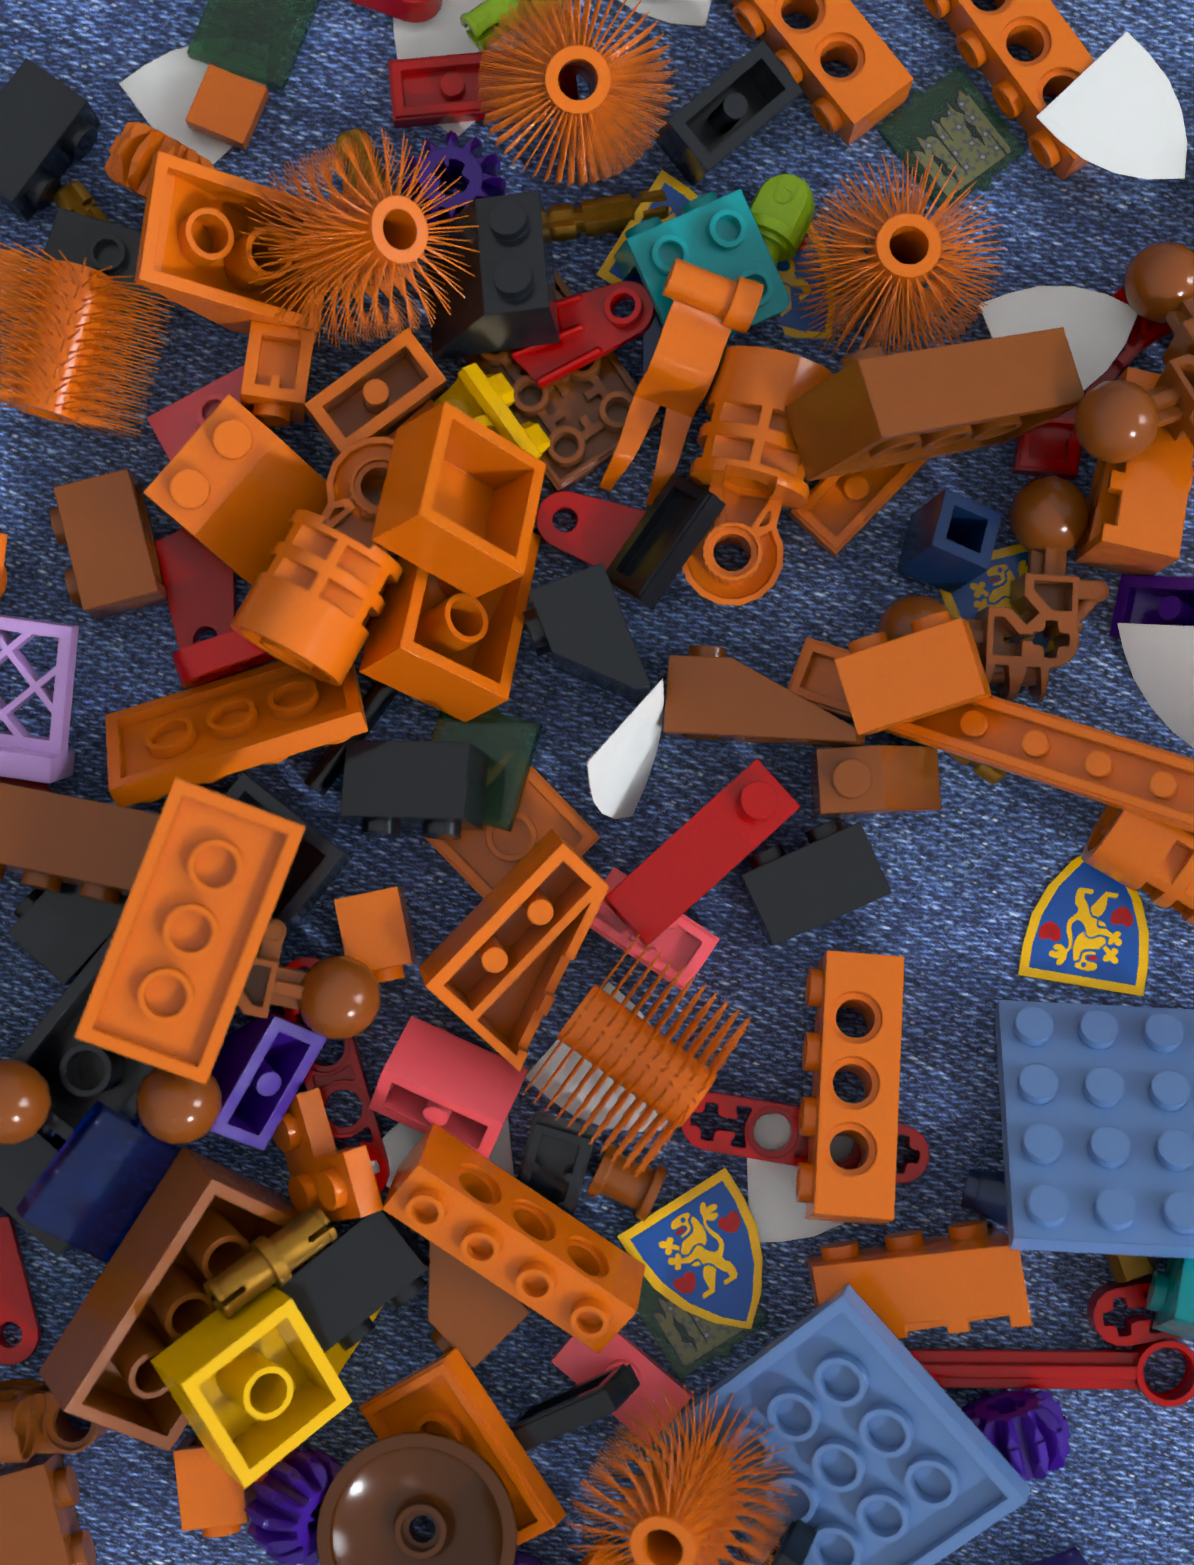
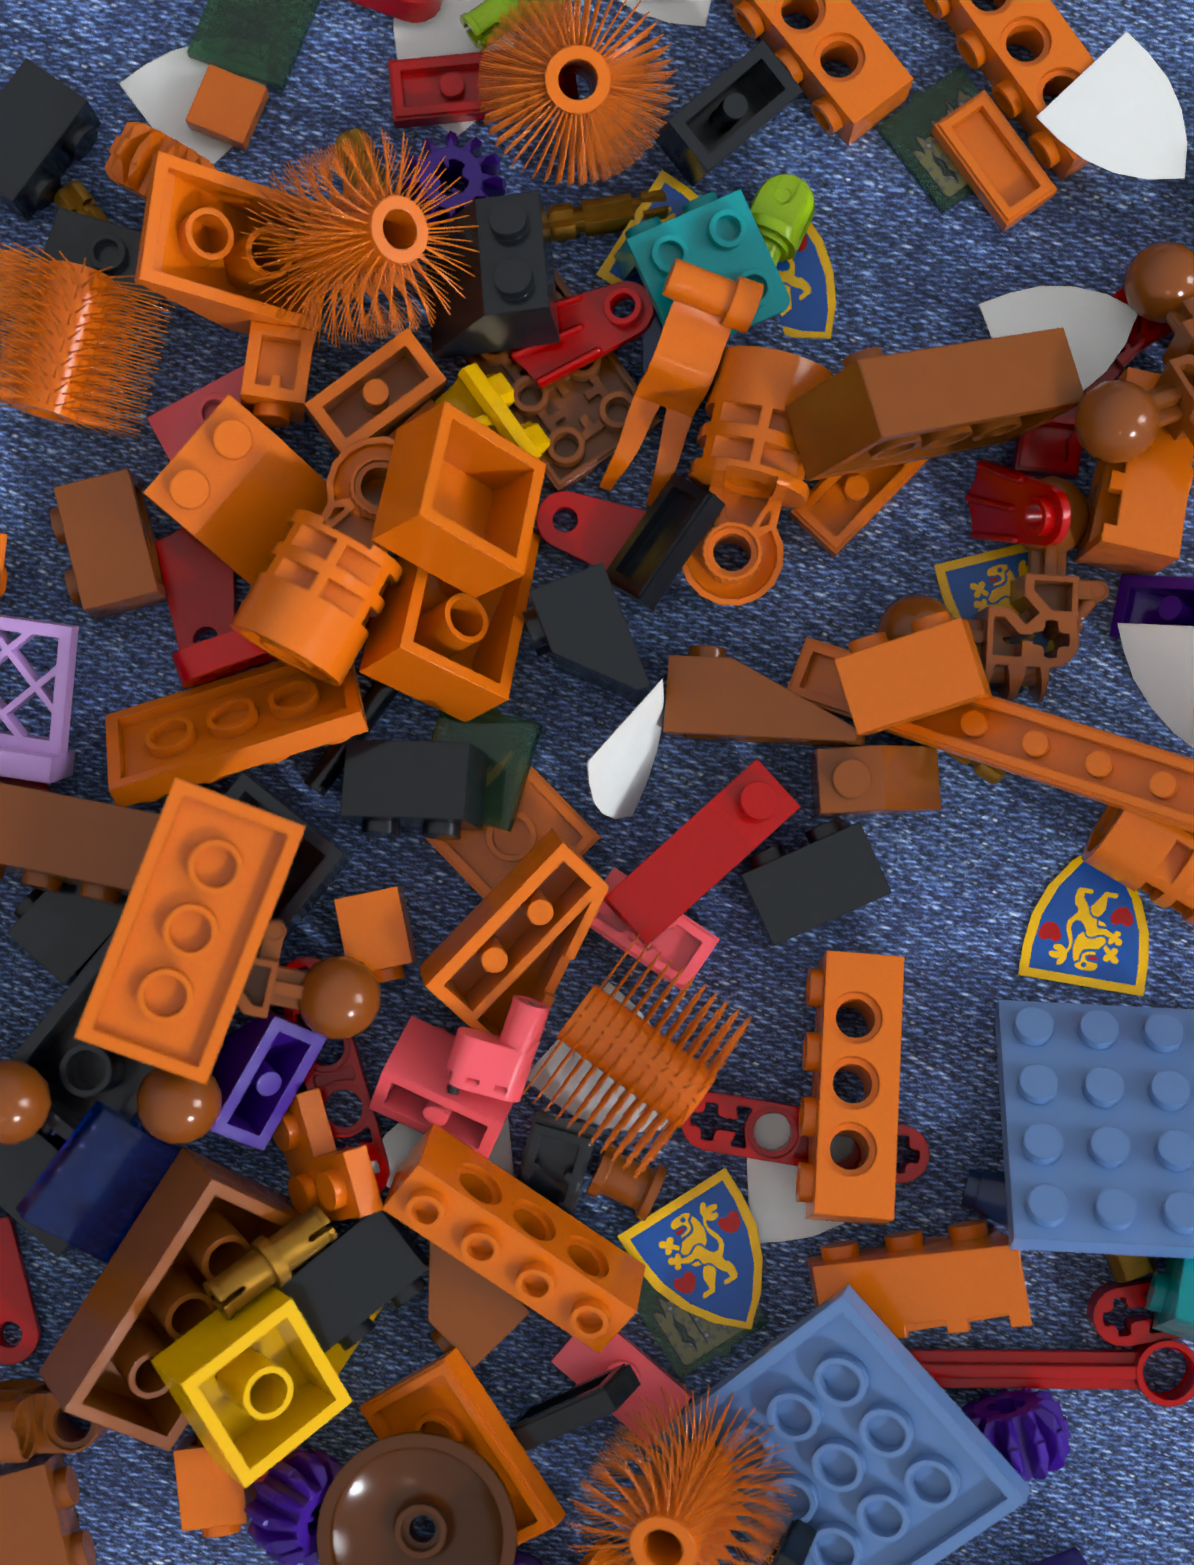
orange piece [792,151,1006,367] -> none
dark blue brick [897,489,1002,594] -> none
none -> coral piece [446,995,551,1103]
none -> orange tile [931,90,1058,232]
none -> red piece [964,460,1071,546]

